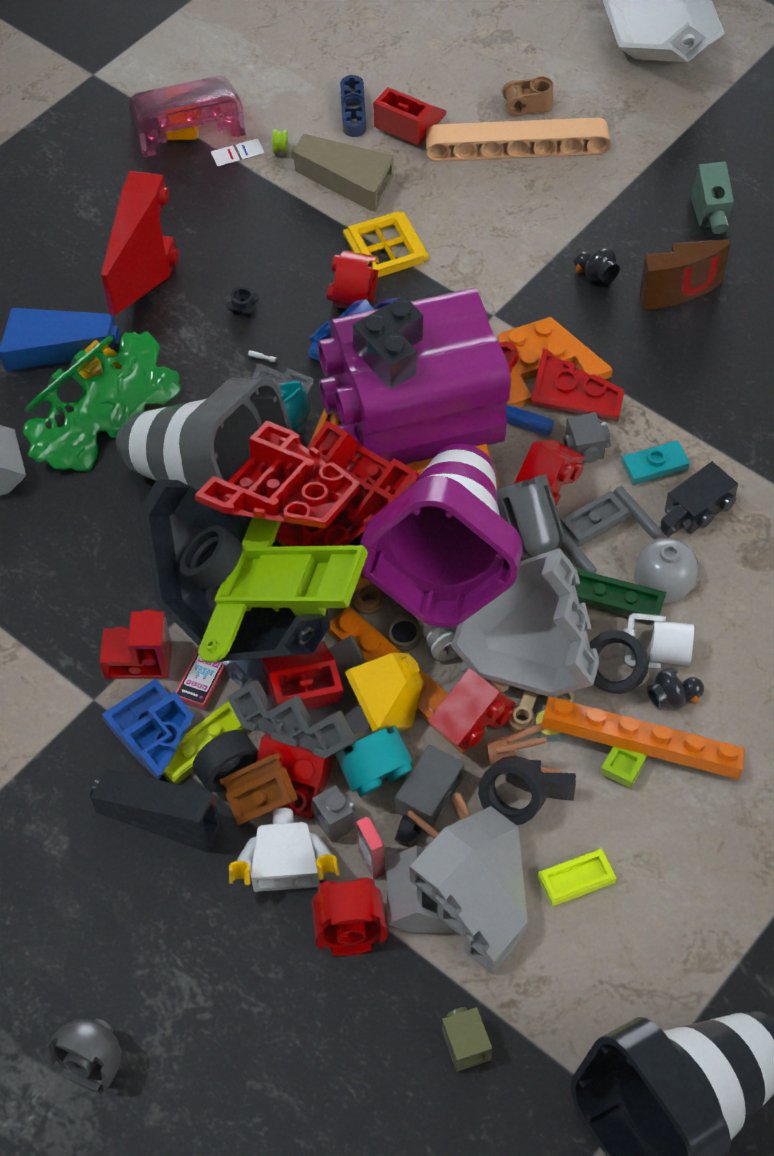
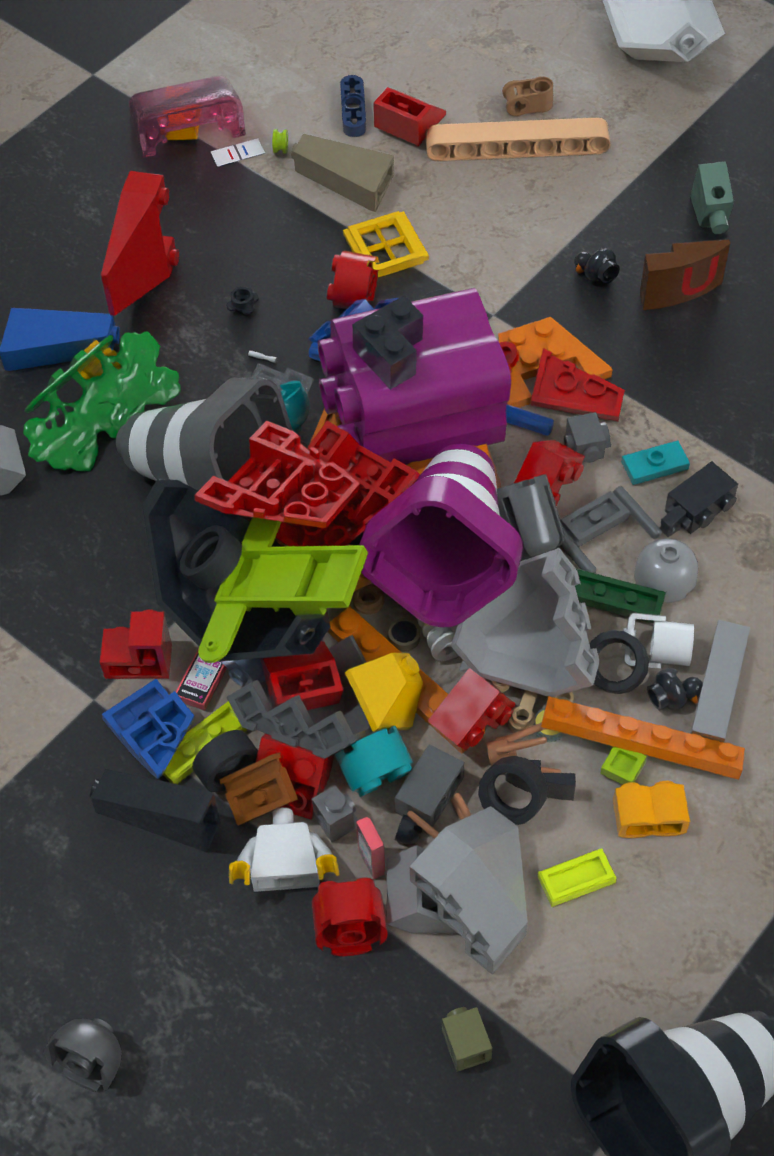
none -> light orange brick [613,781,690,838]
none -> light grey slope [691,620,750,742]

